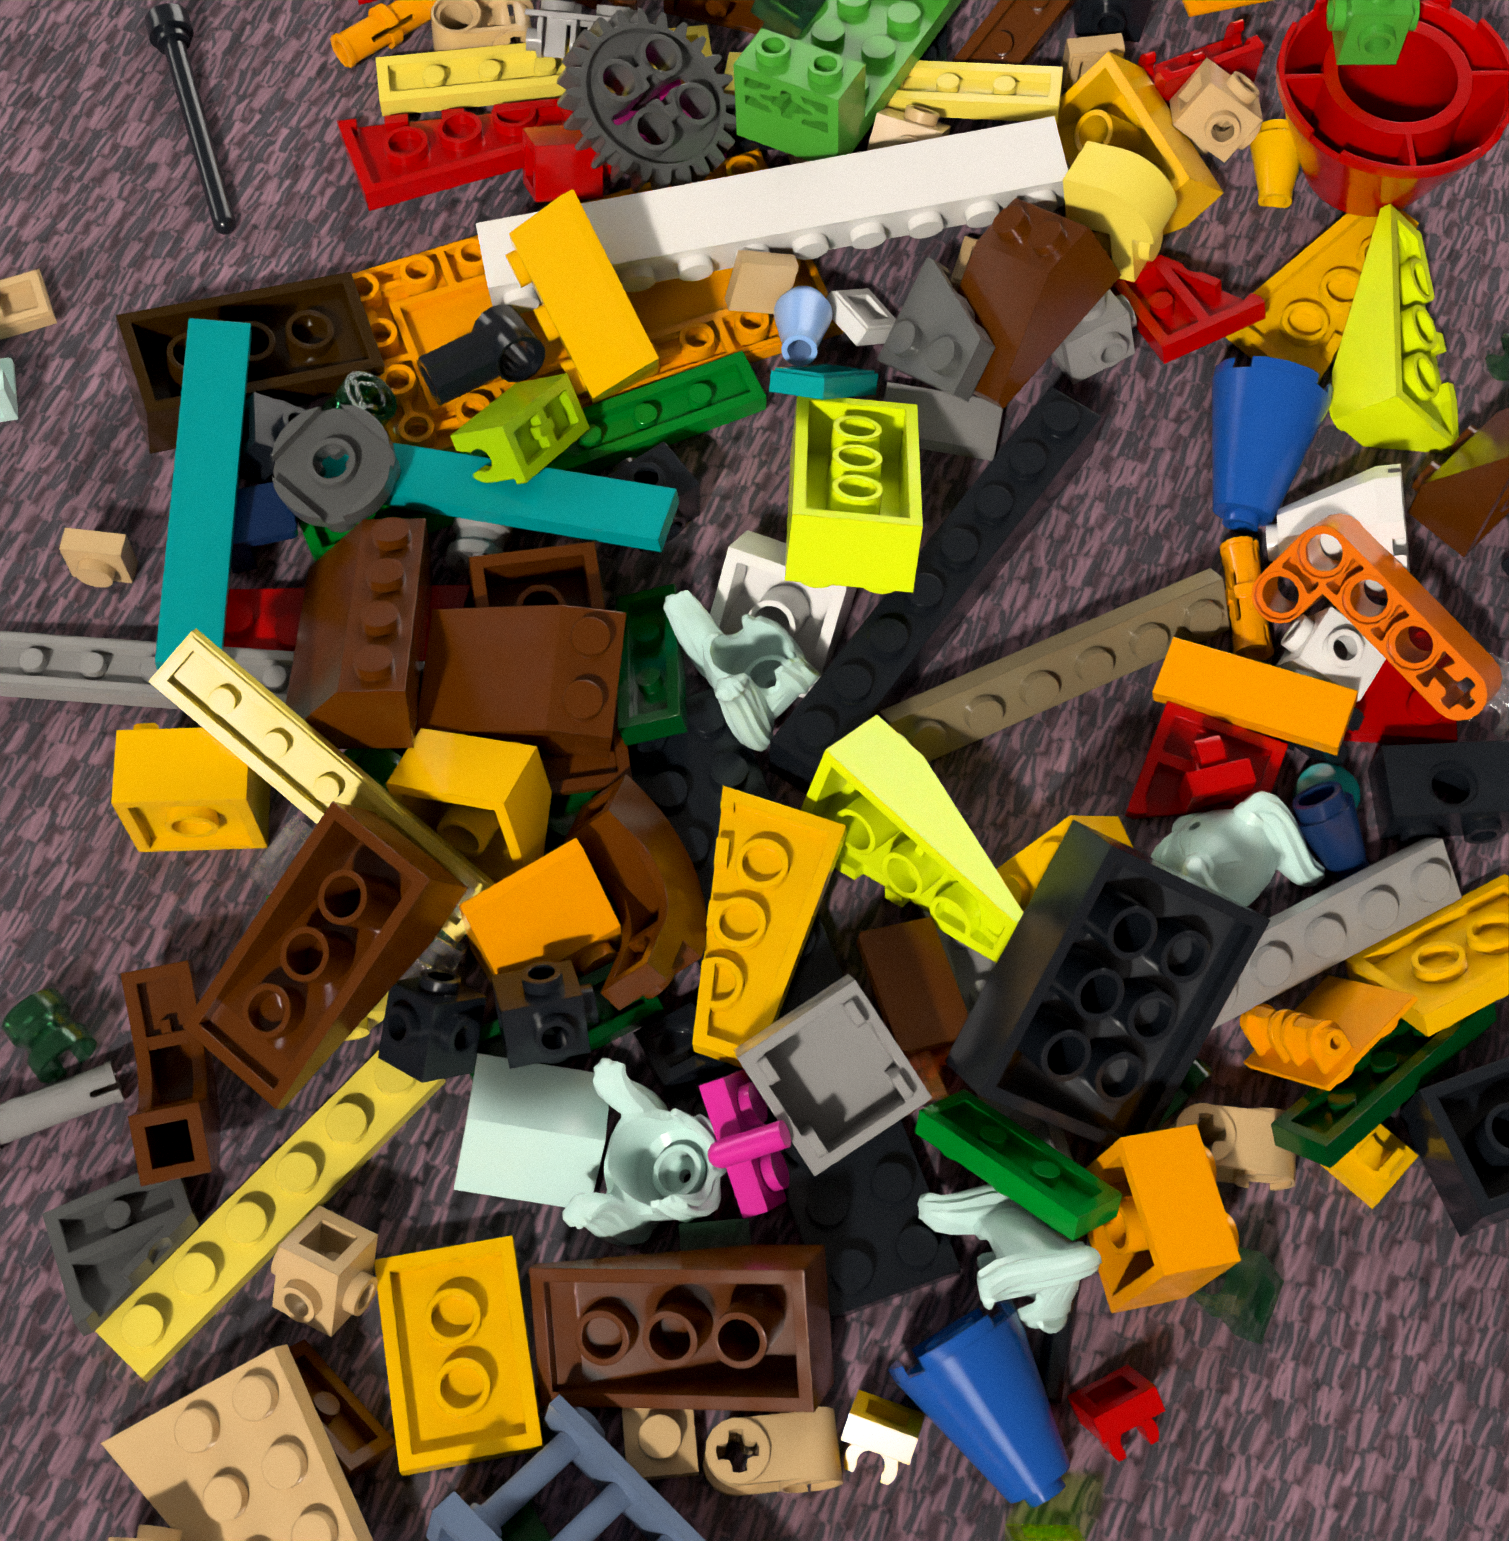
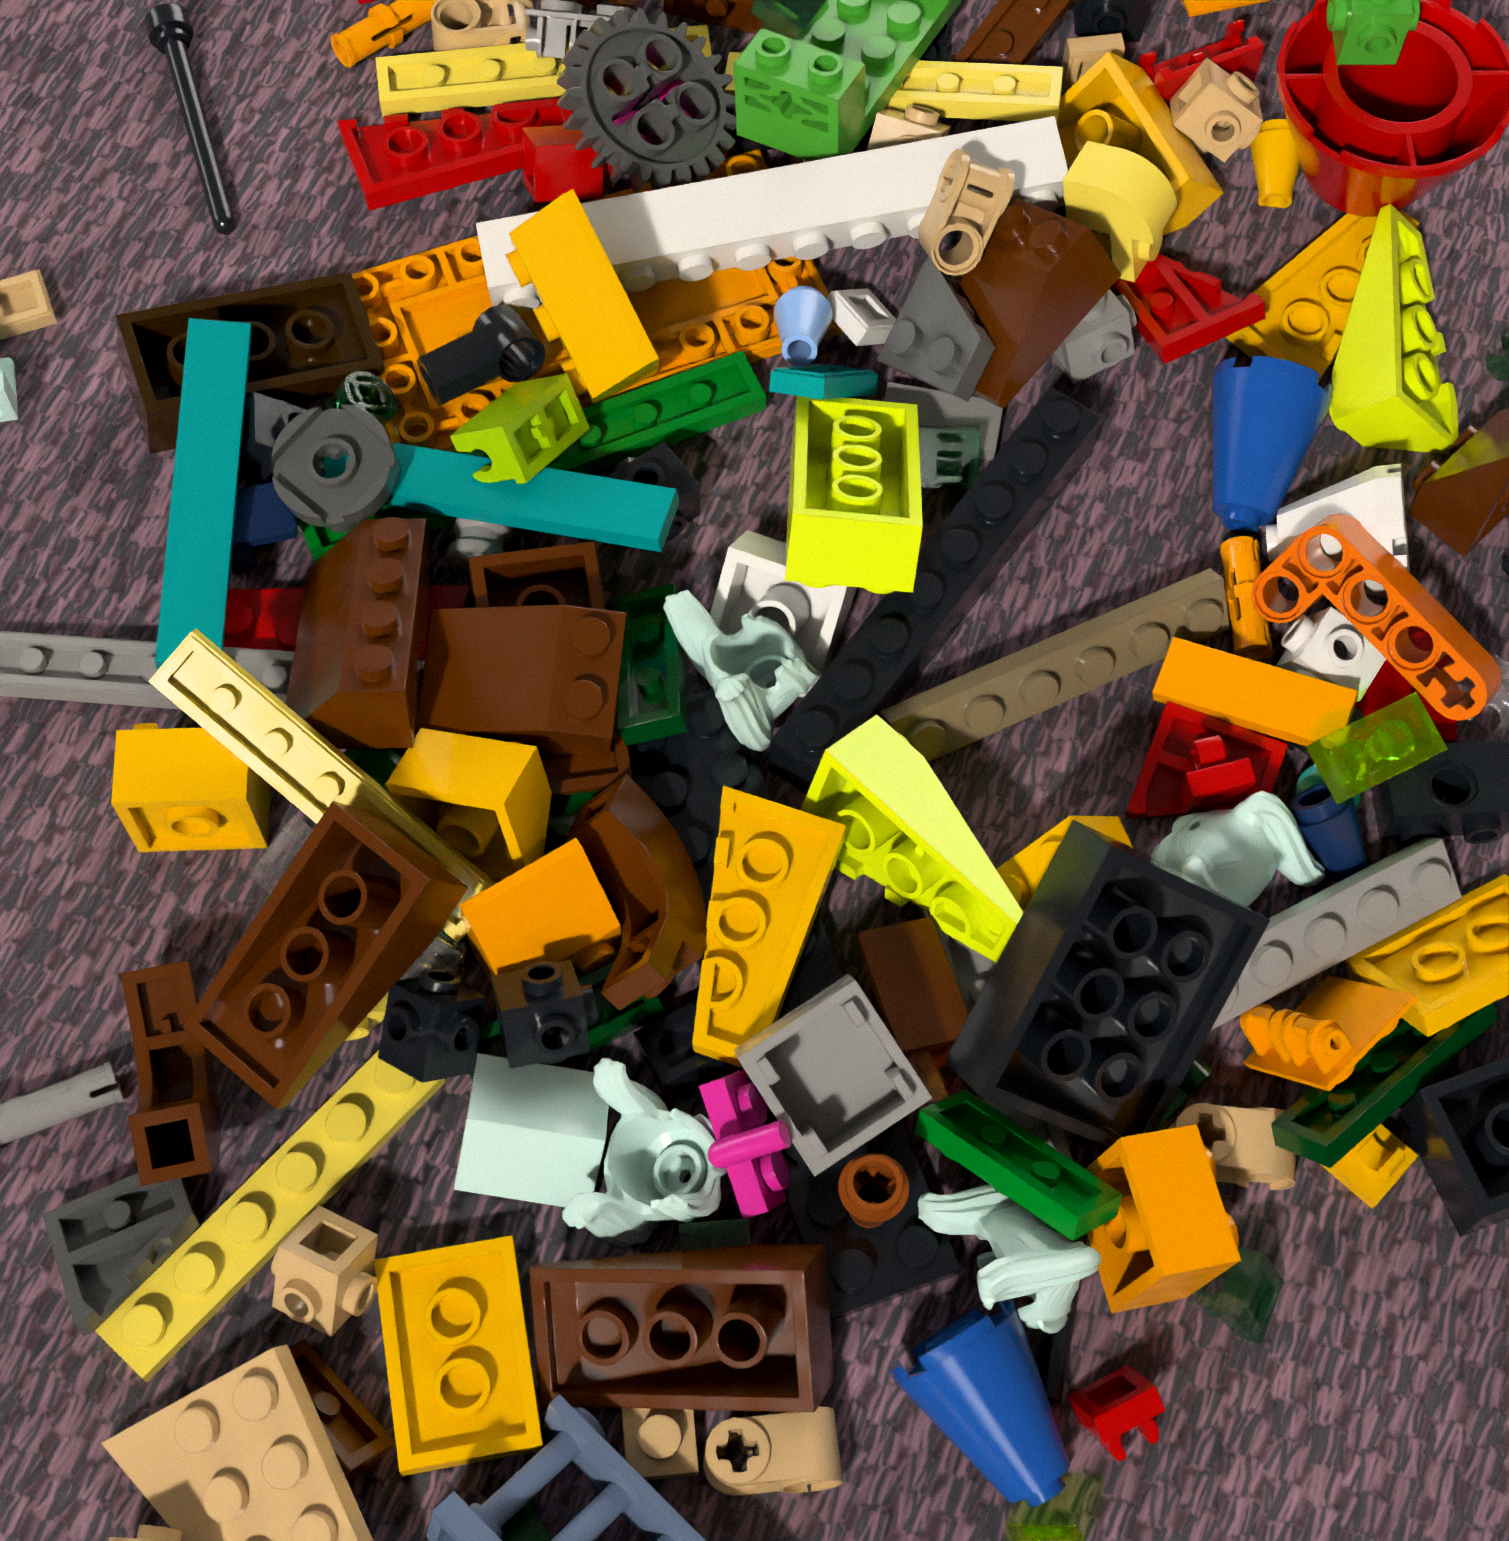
clear green wheel [1,988,97,1083] -> none
tan plate [59,528,138,587] -> none
tan tile [725,250,799,314] -> none
tile [841,1389,925,1485] -> none
none -> dark orange cone [838,1153,909,1228]
none -> tan piece [918,149,1015,276]
none -> clear green tile [918,425,980,489]
none -> clear neon green plate [1306,692,1448,805]

